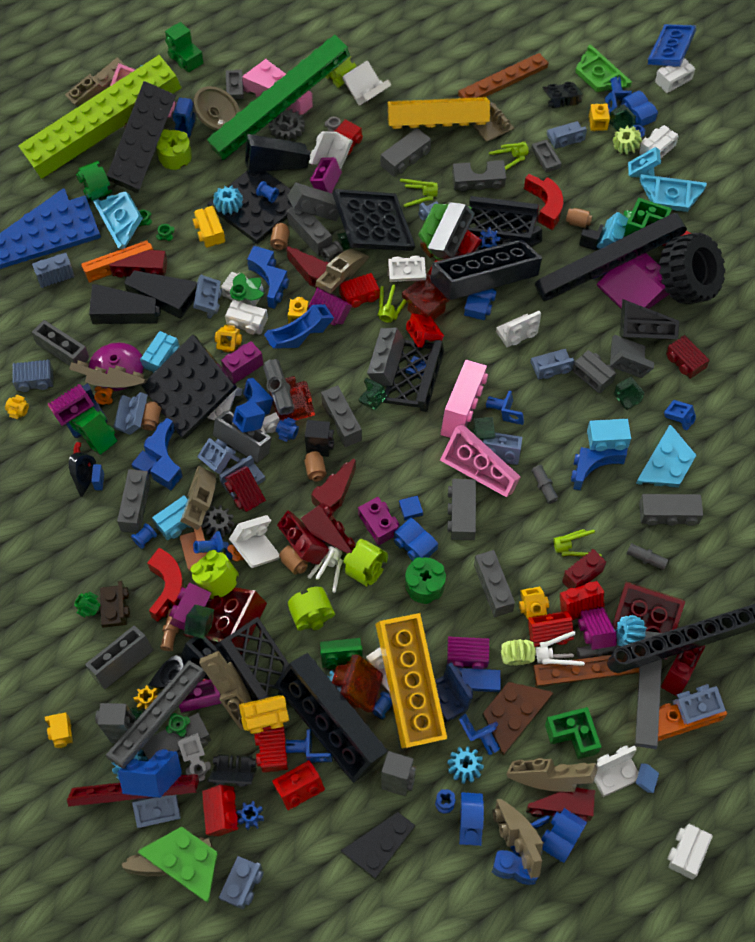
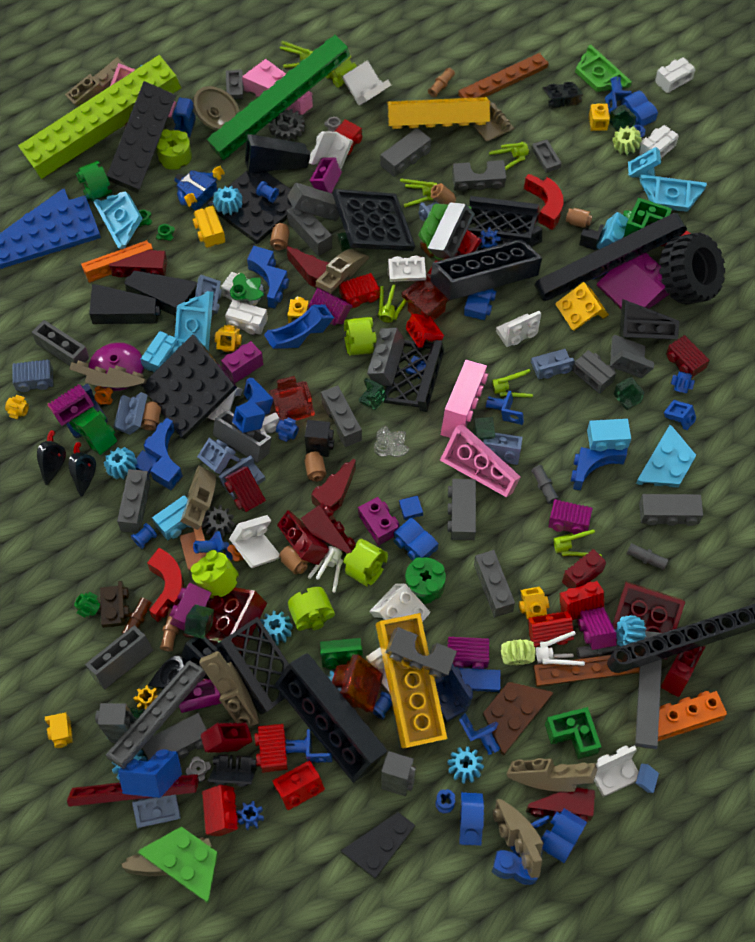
sand blue brick [32,253,75,288] -> none
blue tile [91,465,104,490] -> none
green brick [165,22,204,73] -> none
green plate [166,713,190,737] -> none
light grey plate [177,733,206,774] -> none
sand blue bracket [219,856,264,910] -> none
yellow brick [239,695,289,734] -> none
dark grey piece [263,359,295,415] -> none
dark grey bush [320,240,343,262] -> none
sand blue bracket [547,121,587,149] -> none
blue tile [648,24,696,66] -> none
white brick [667,824,713,879] -> none
sand blue bracket [672,684,726,724] -> none
none -> black piece [37,430,66,485]
none -> medium azure gear [103,447,138,480]
none -> reddish brown pin [121,597,152,635]
none -> blue torso [174,166,225,210]
none -> medium azure wing [175,291,213,351]
none -> dark red brick [200,722,252,753]
none -> medium azure gear [258,610,293,646]
none -> lime plant [280,41,313,68]
none -> lime brick [344,317,376,355]
none -> white bracket [369,584,430,622]
none -> clear plate [374,426,409,457]
none -> dark grey arch [385,627,457,678]
none -> medium nougat pin [428,68,455,97]
none -> medium nougat brick [431,183,456,205]
none -> lime plant [492,369,533,398]
none -> magenta brick [548,499,593,535]
none -> yellow bracket [556,282,609,331]
none -> blue gear [671,371,695,393]

